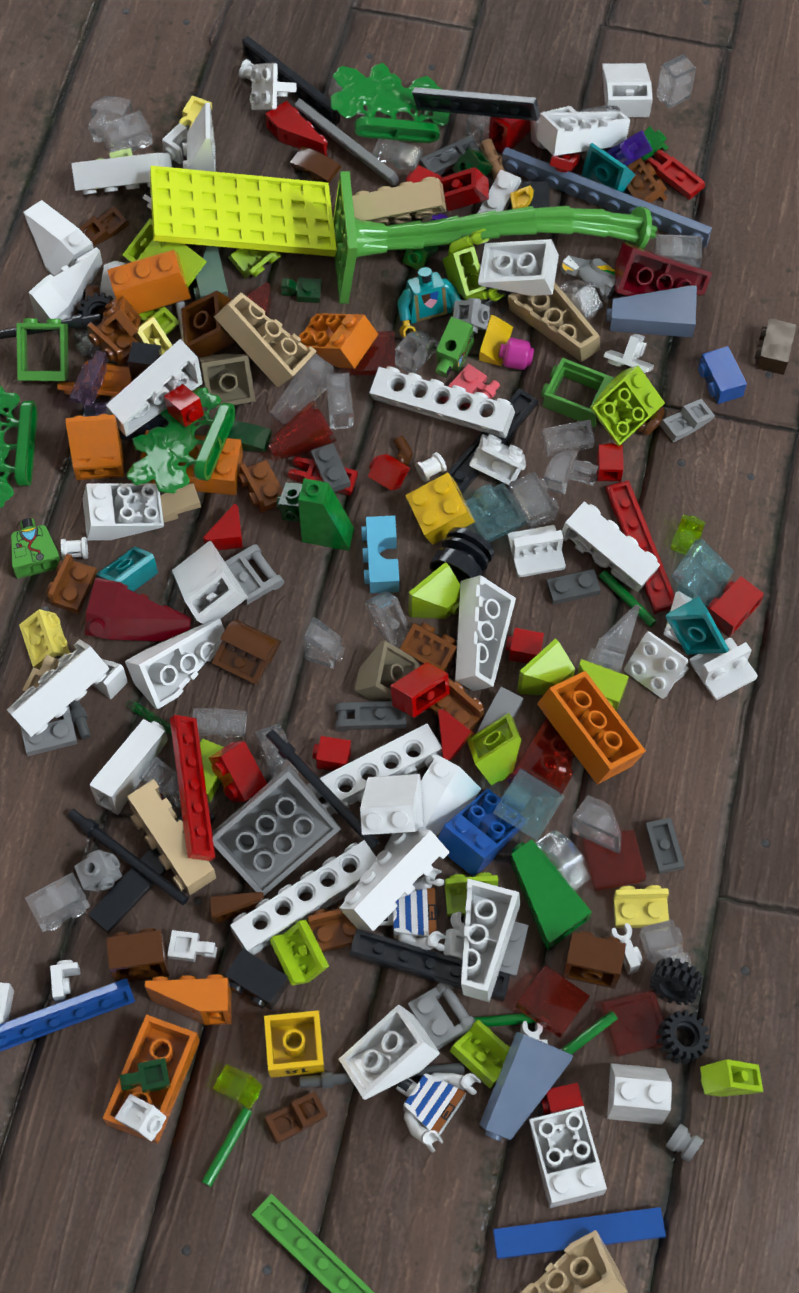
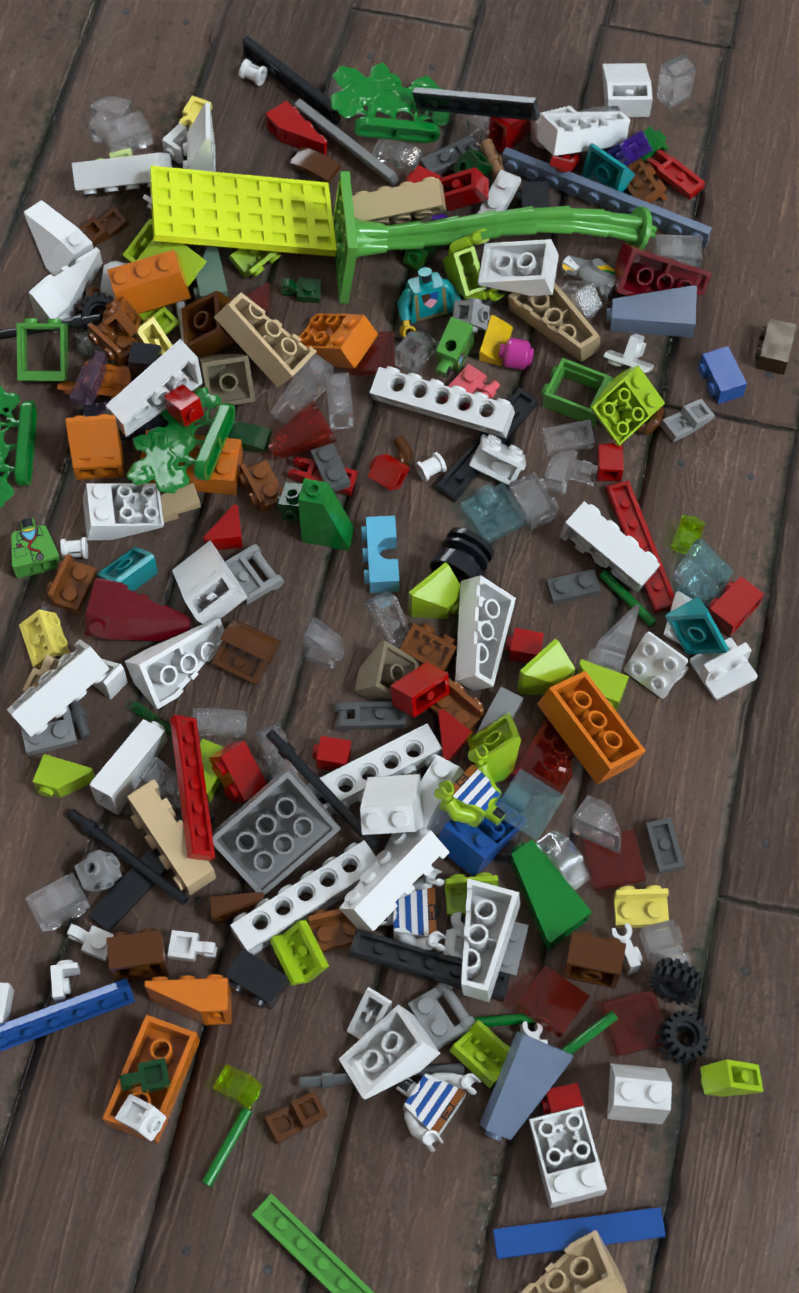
white bracket [250,63,296,110] -> none
yellow brick [264,1010,325,1078] -> none
yellow brick [405,472,475,545] -> none
white bracket [508,525,566,577] -> none
yellow tile [510,185,534,209] -> none
light grey wheel [665,1124,704,1163] -> none
none -> lime slope [32,754,95,798]
none -> white plate [67,924,113,962]
none -> white slope [347,987,392,1039]
none -> torso [434,745,506,827]

